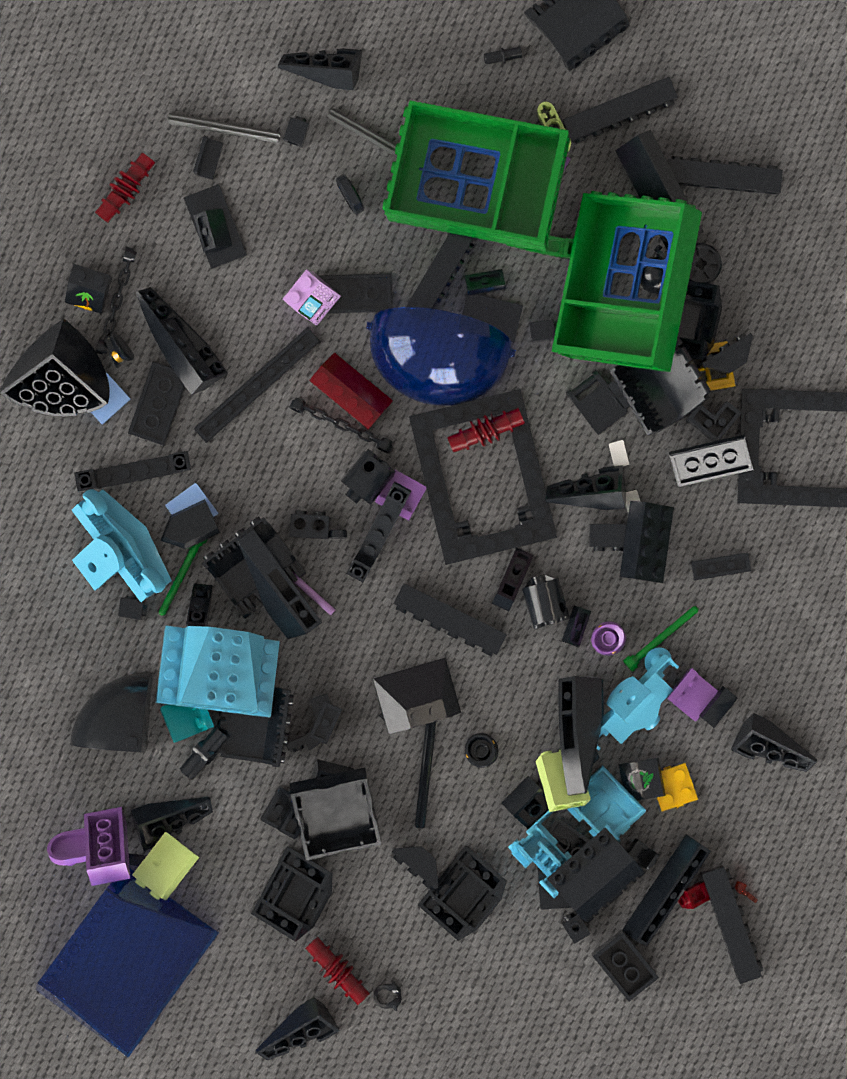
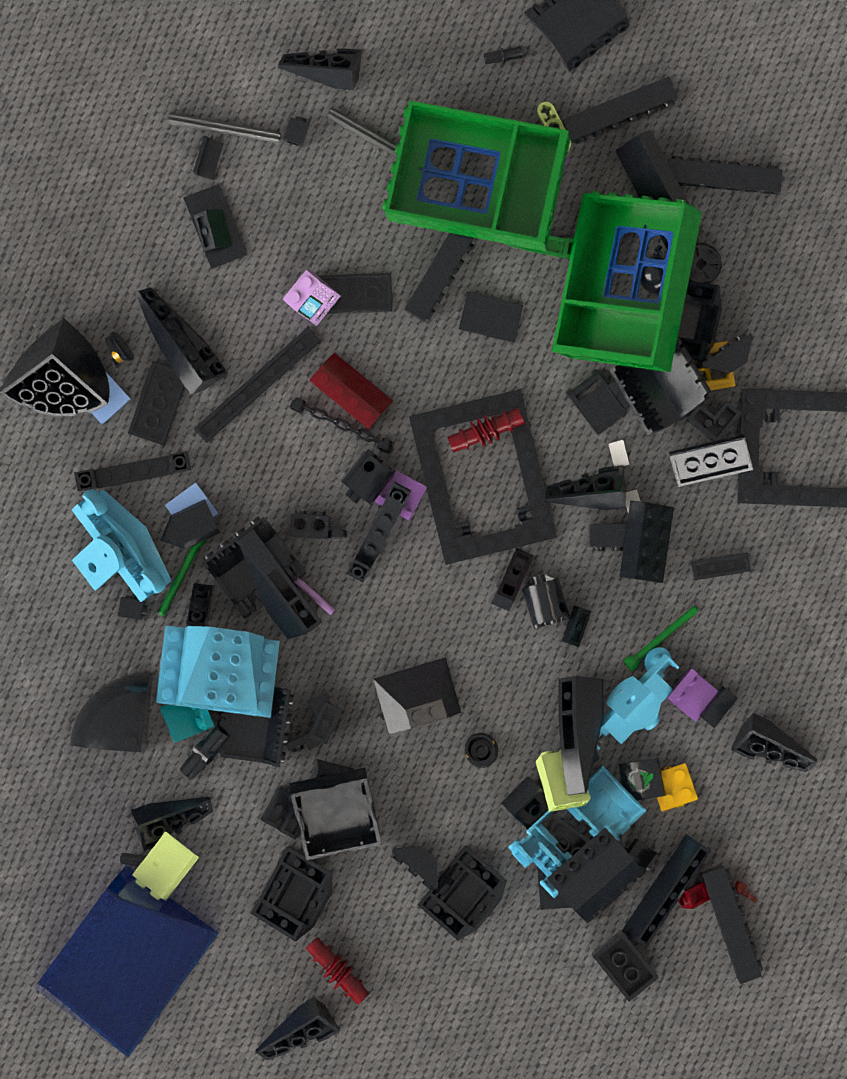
medium lavender brick [47,807,130,886] -> none
black slope [65,264,113,314] -> none
dark red piece [95,152,155,223] -> none
black piece [96,247,137,355] -> none
black wheel [336,174,364,215] -> none
clear blue windscreen [366,307,516,406] -> none
black piece [374,981,402,1011] -> none
black brick [393,583,507,657] -> none
black axle [415,721,436,829] -> none
black plate [465,269,506,295] -> none
black brick [530,319,557,343] -> none
black brick [562,912,591,944] -> none
medium lavender piece [591,622,626,656] -> none

